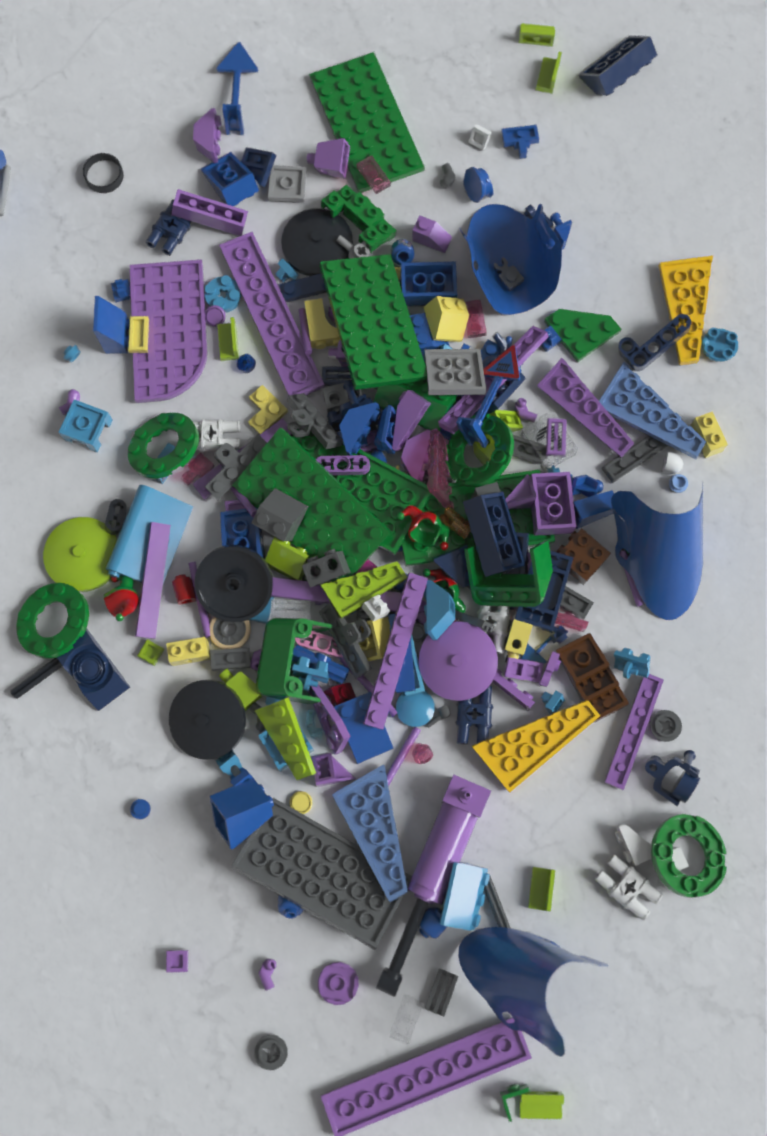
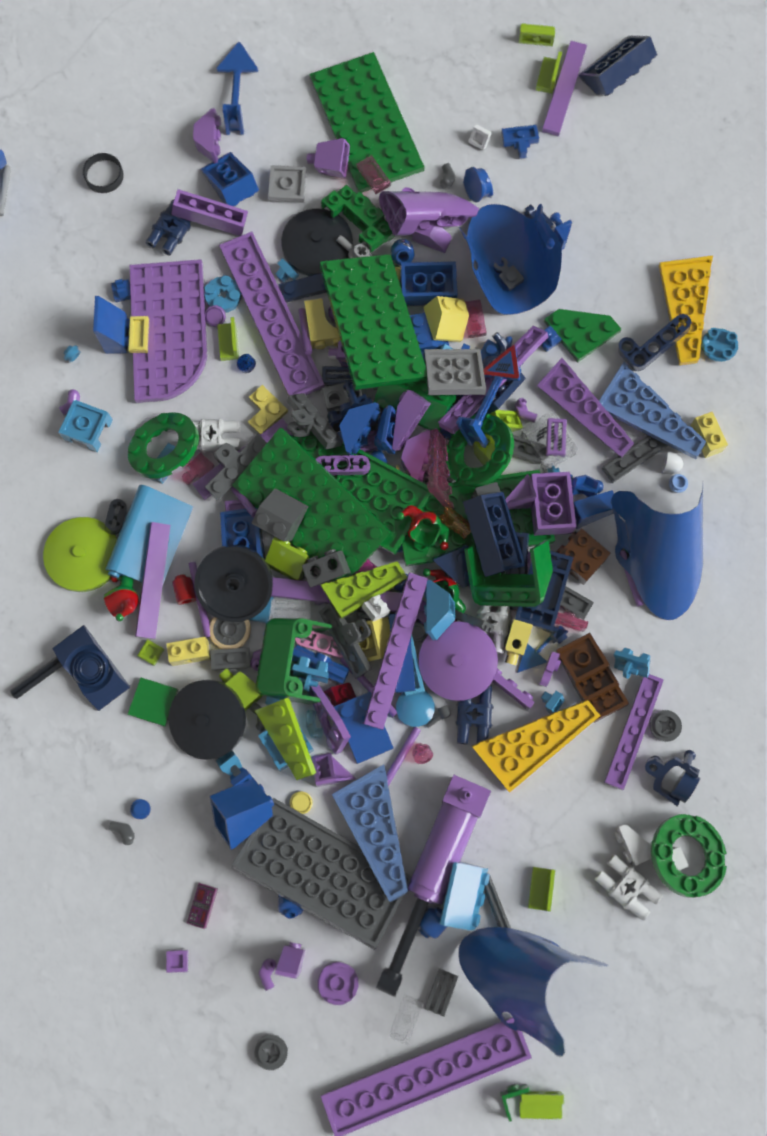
green plate [16,583,89,659] -> none
dark blue wing [241,147,277,188] -> none
medium lavender slope [504,657,544,683] -> none
none -> dark grey arm [109,821,135,845]
none -> green tile [127,678,179,727]
none -> slope [187,883,218,929]
none -> medium lavender slope [275,942,305,979]
none -> medium lavender panel [379,187,479,236]
none -> medium lavender tile [542,40,587,136]

